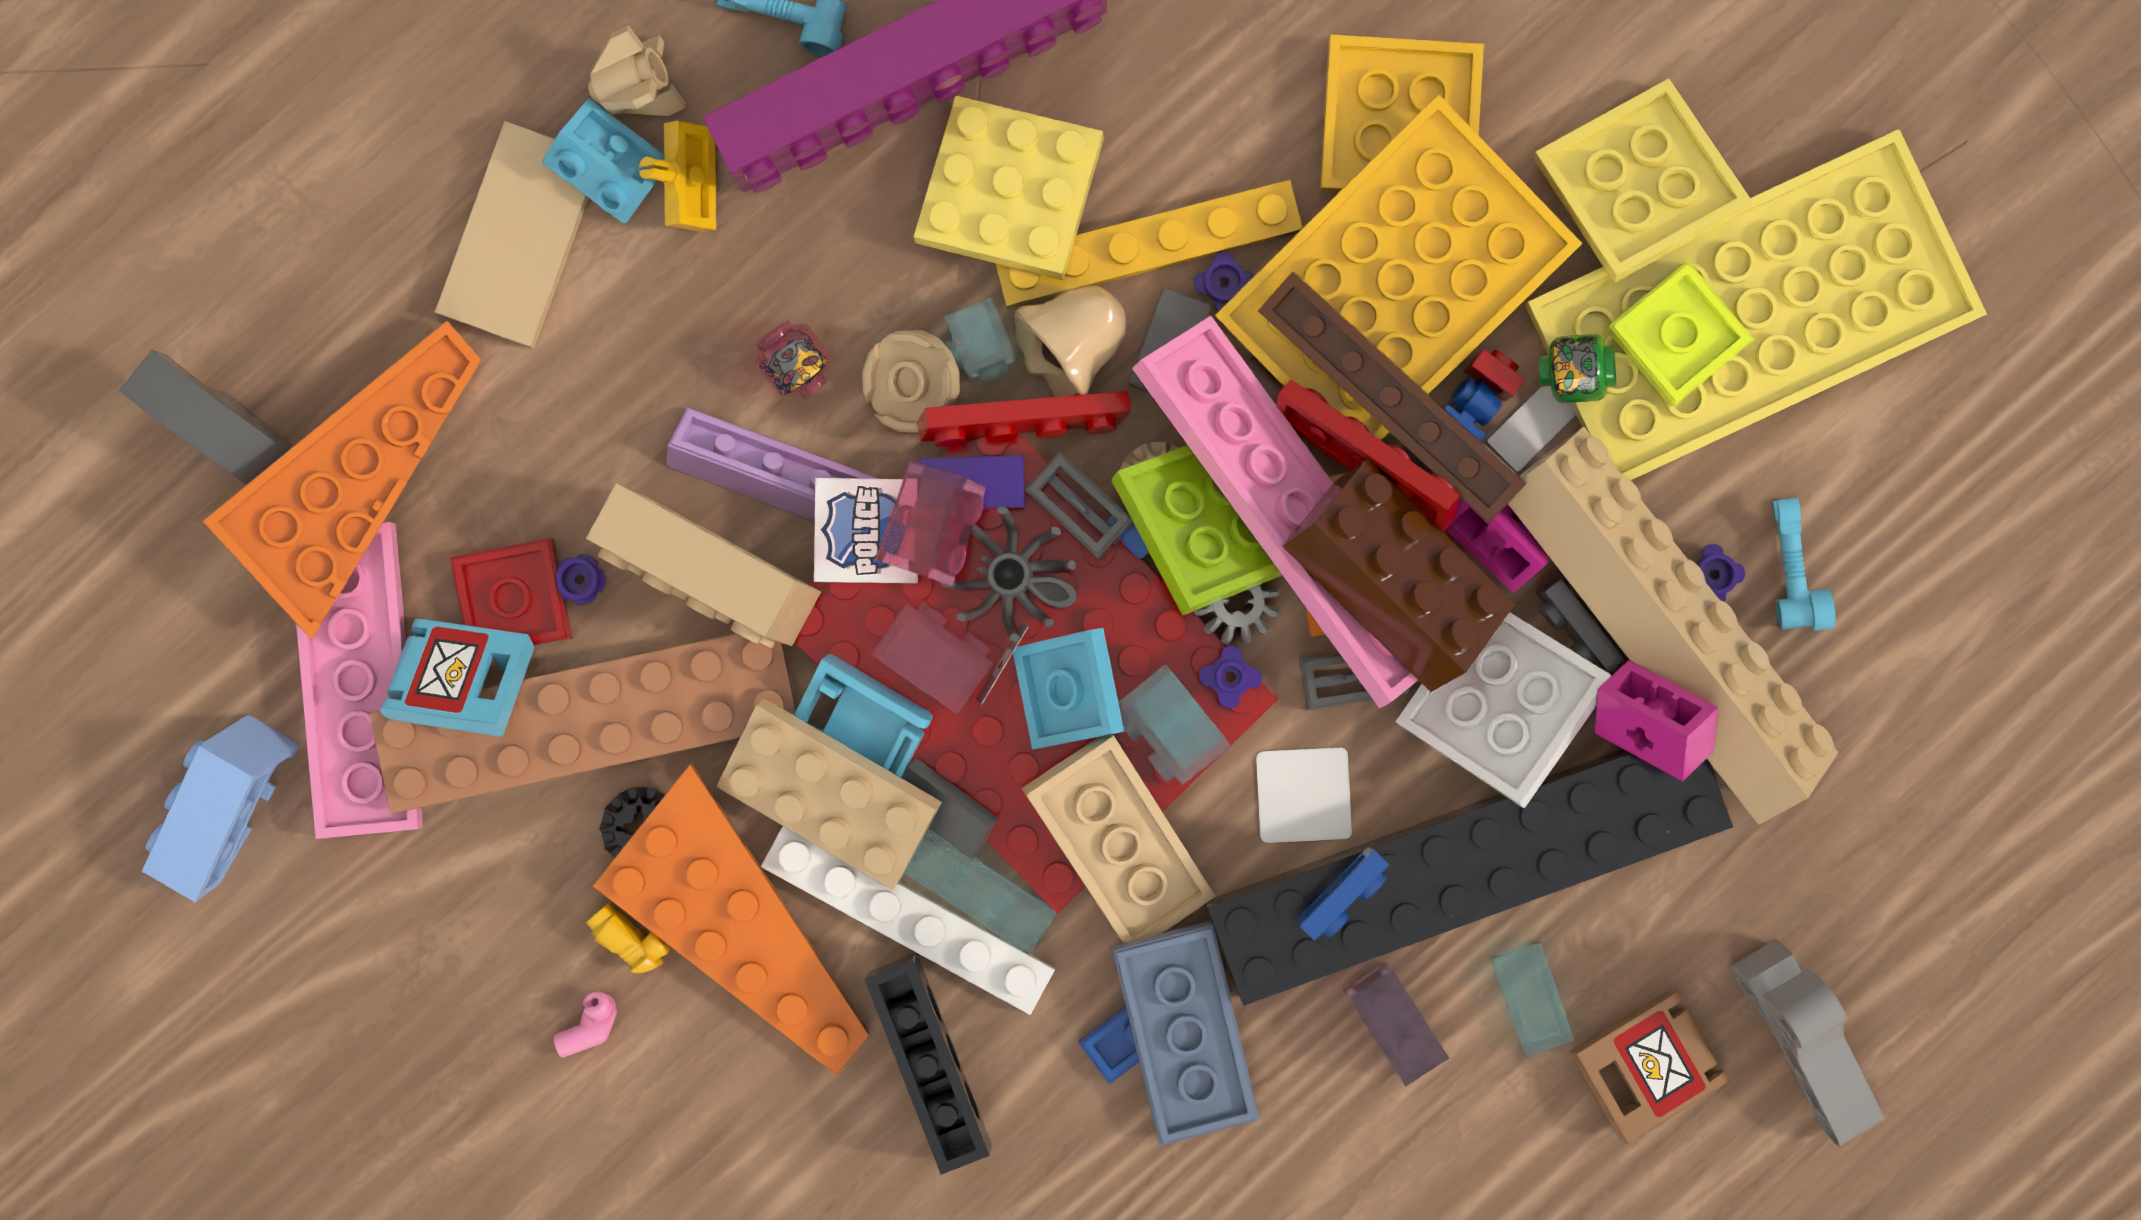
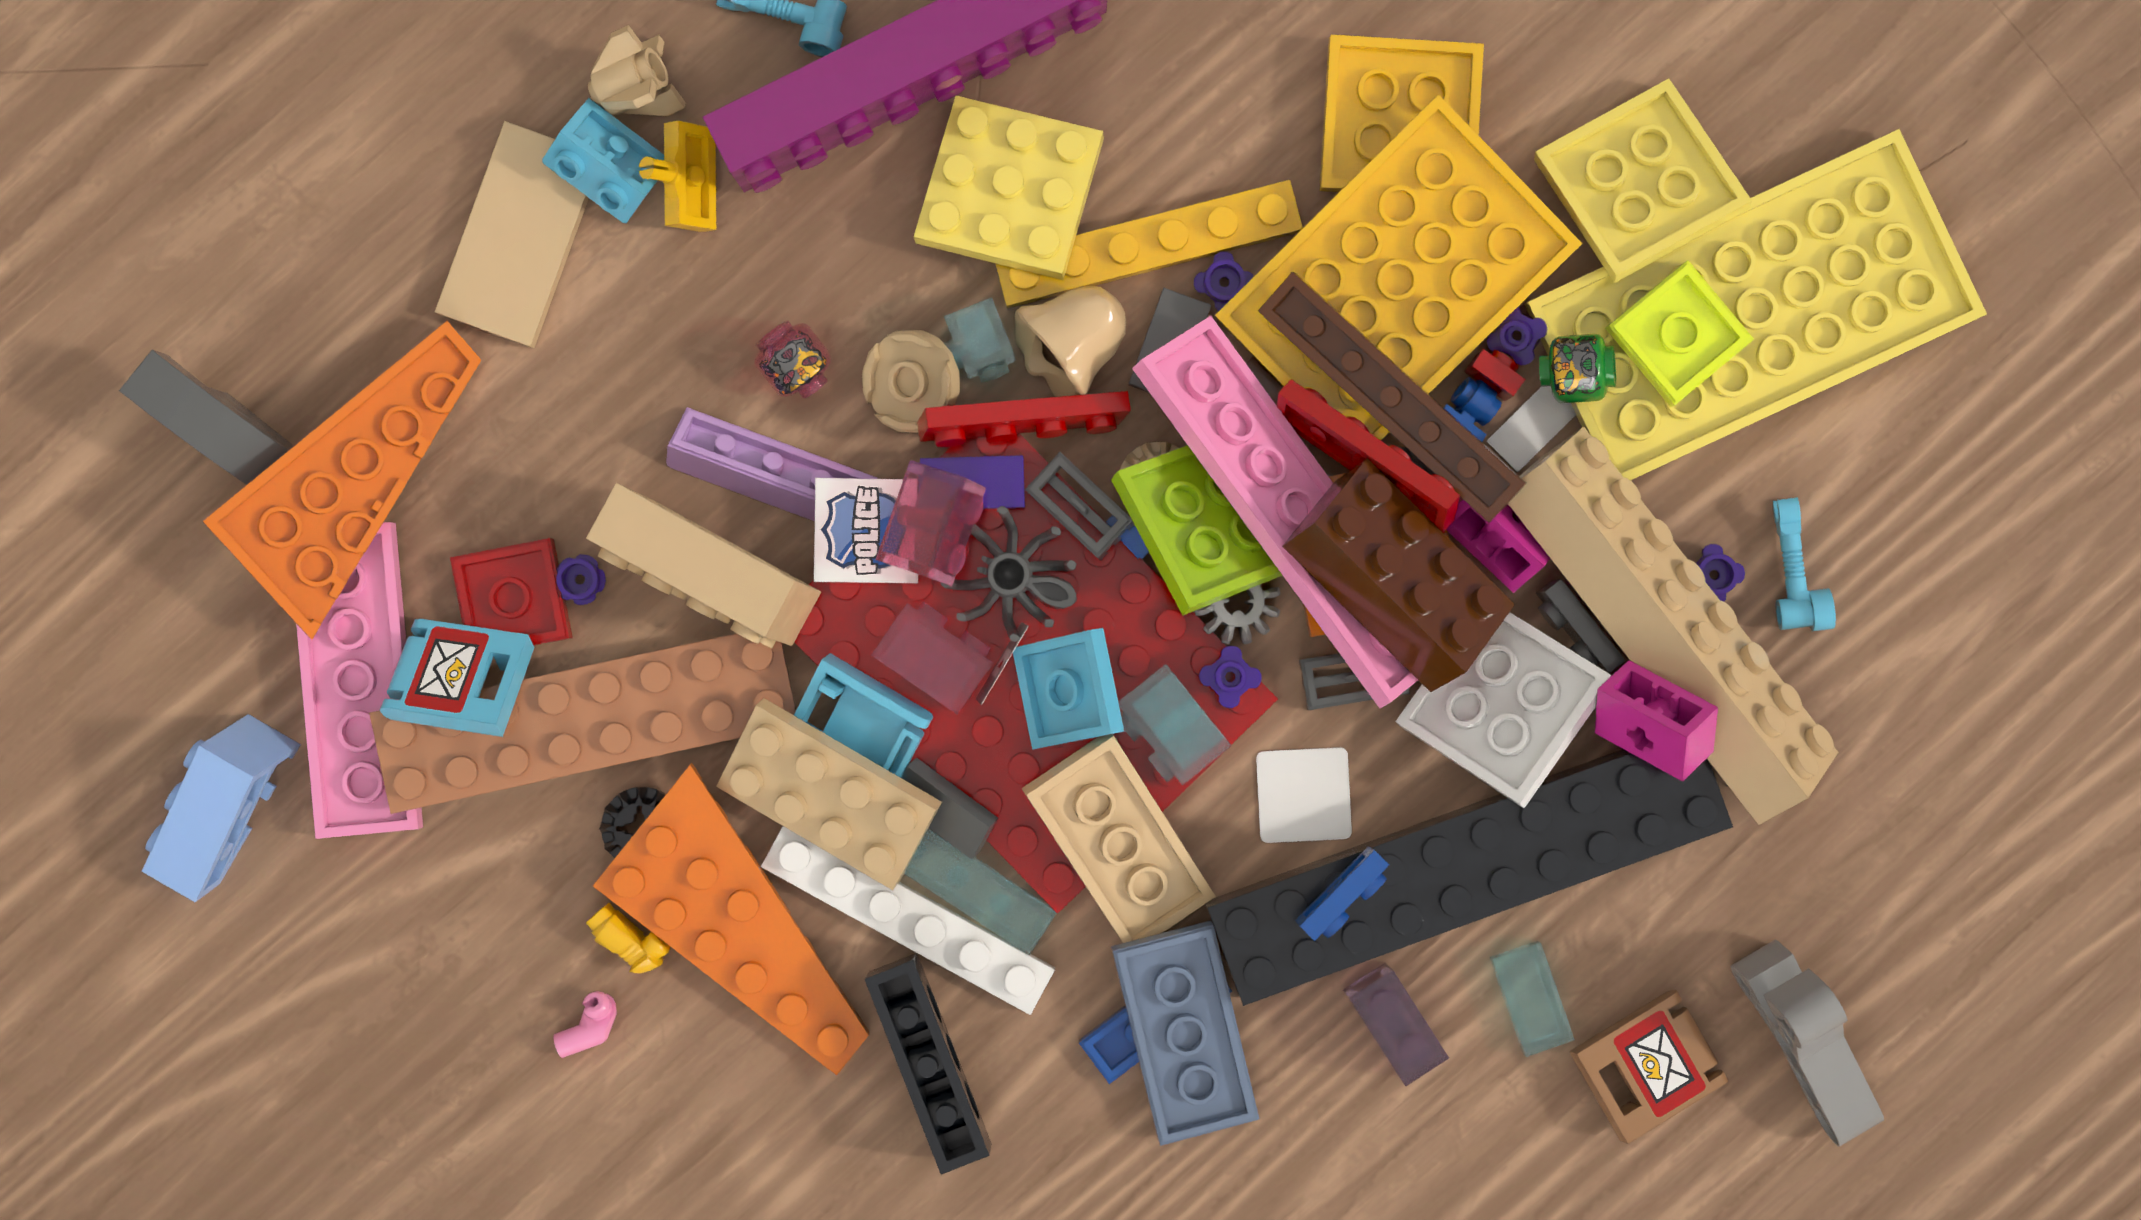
none -> dark purple plate [1487,307,1548,365]

